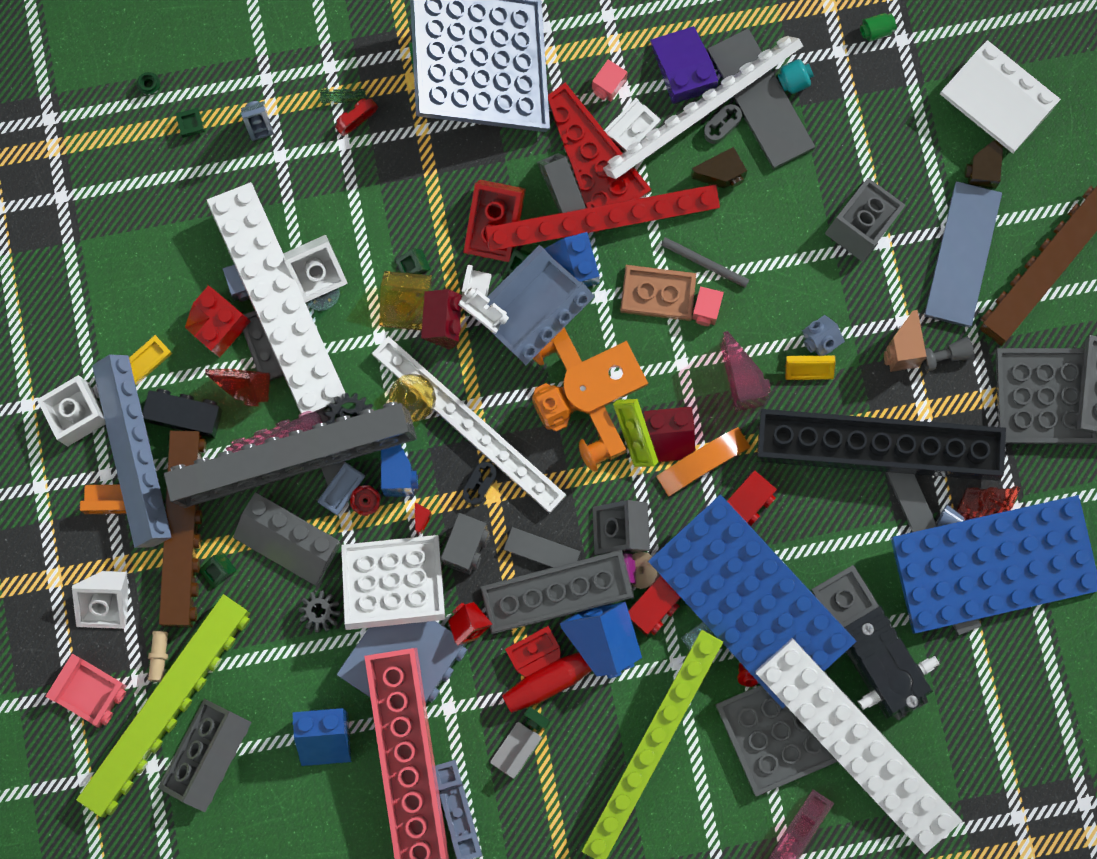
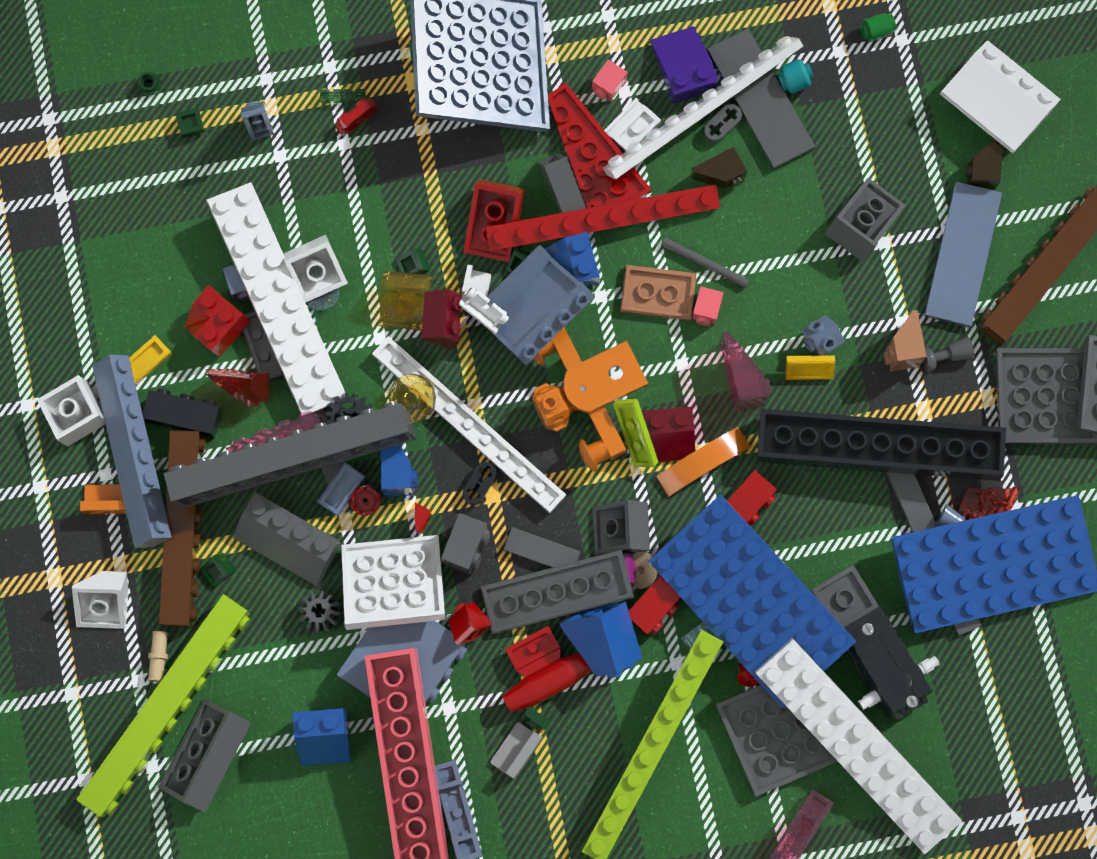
coral panel [45,654,127,728] -> none

